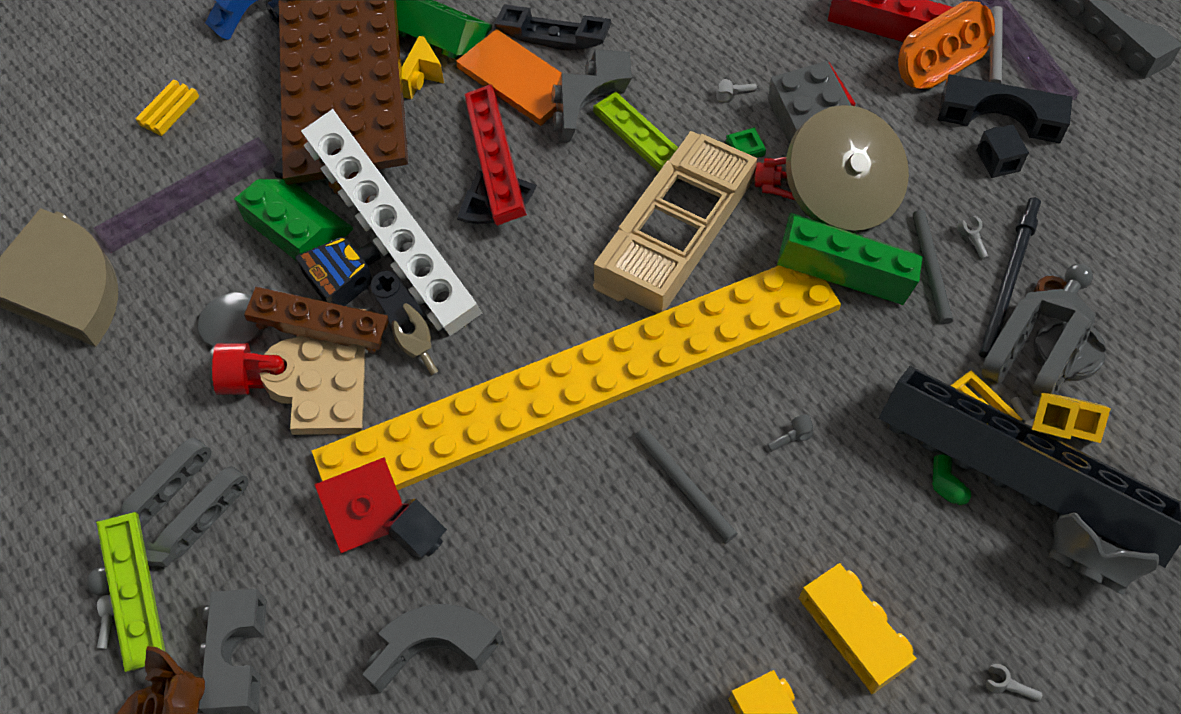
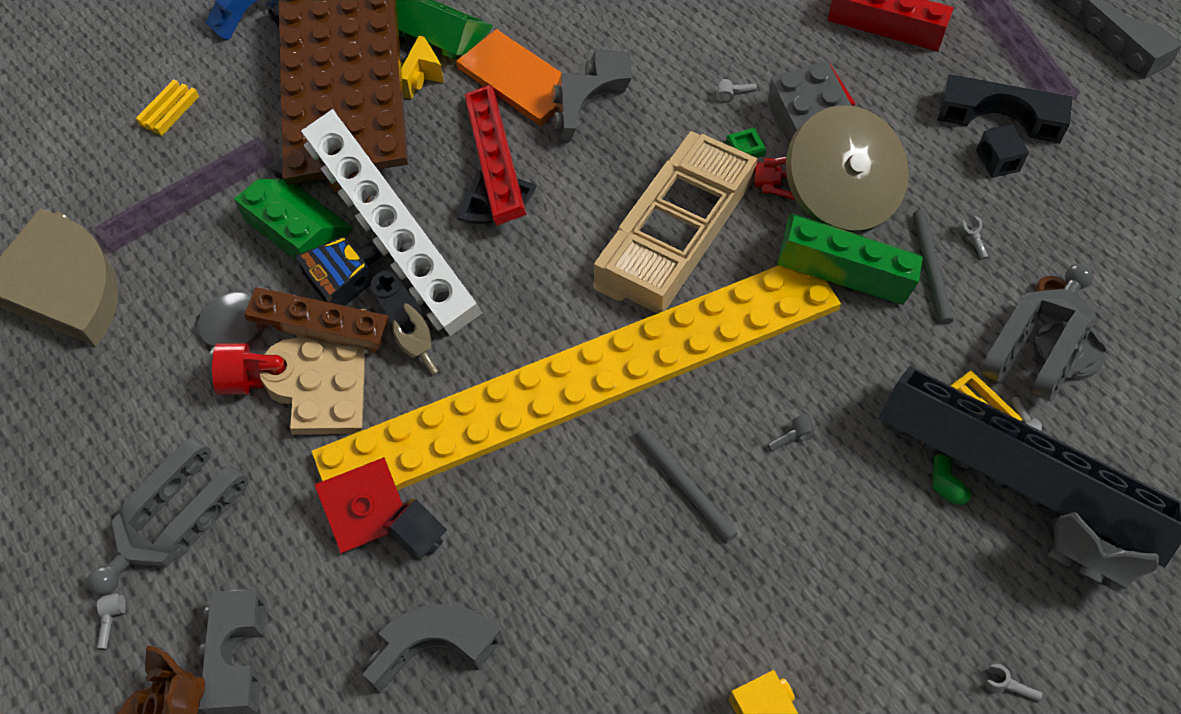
lime tile [96,512,166,672] -> none
black slope [494,4,612,50] -> none
lime tile [593,92,678,180] -> none
yellow brick [799,563,917,694] -> none
orange tile [898,1,995,89] -> none
black bar [979,197,1041,358] -> none
light grey bar [989,6,1003,84] -> none
yellow brick [1031,393,1111,443] -> none

